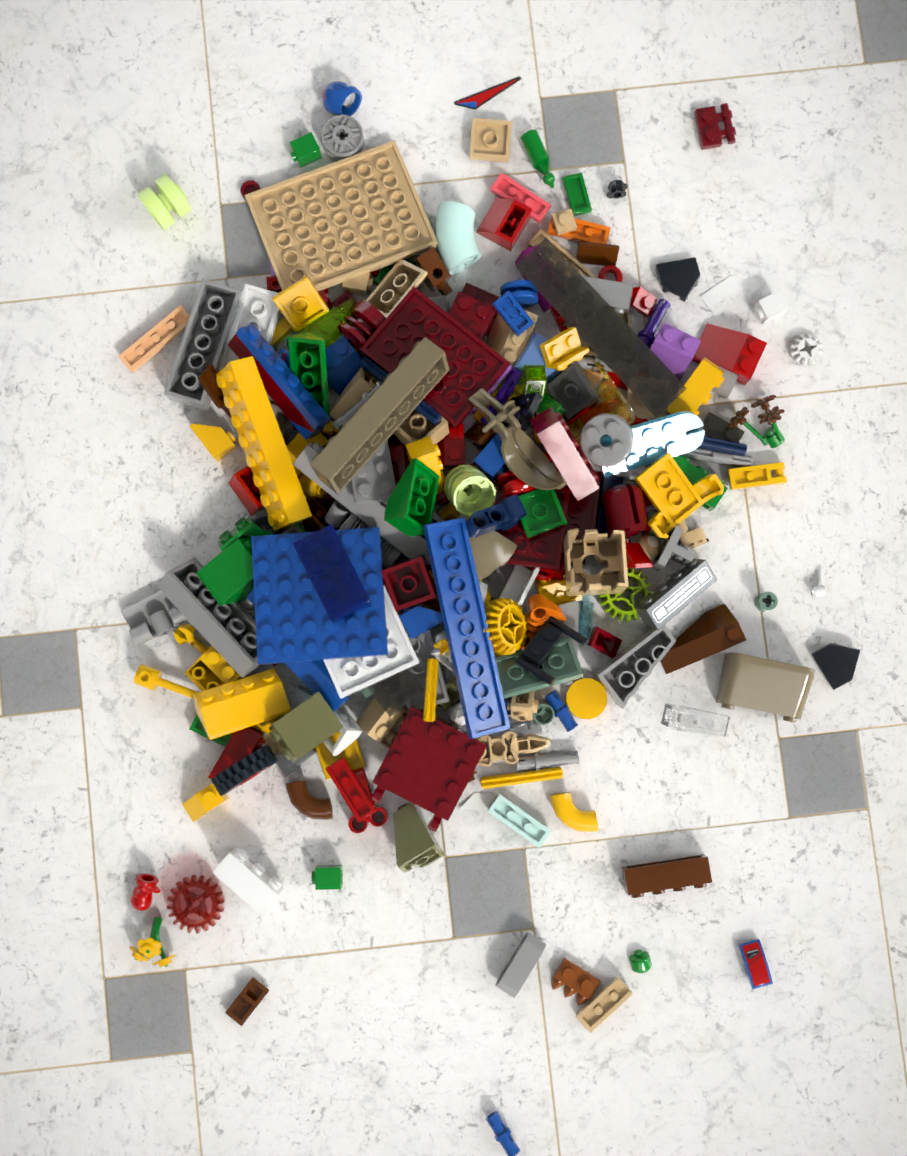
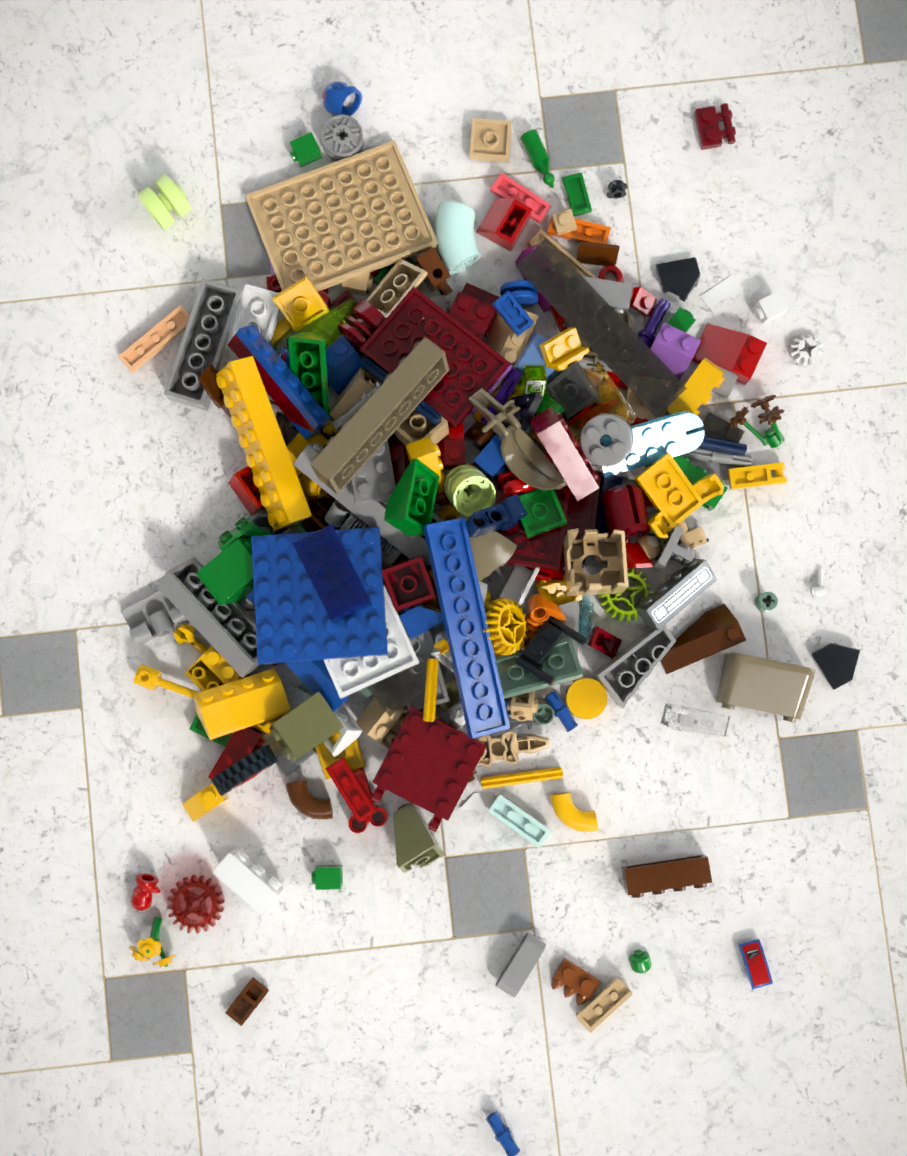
yellow slope [190,424,237,462] -> none
dark red tile [240,180,261,201] -> none
sticker [454,76,521,110] -> none
light grey pin [516,751,579,771] -> none
none -> green brick [667,308,696,333]

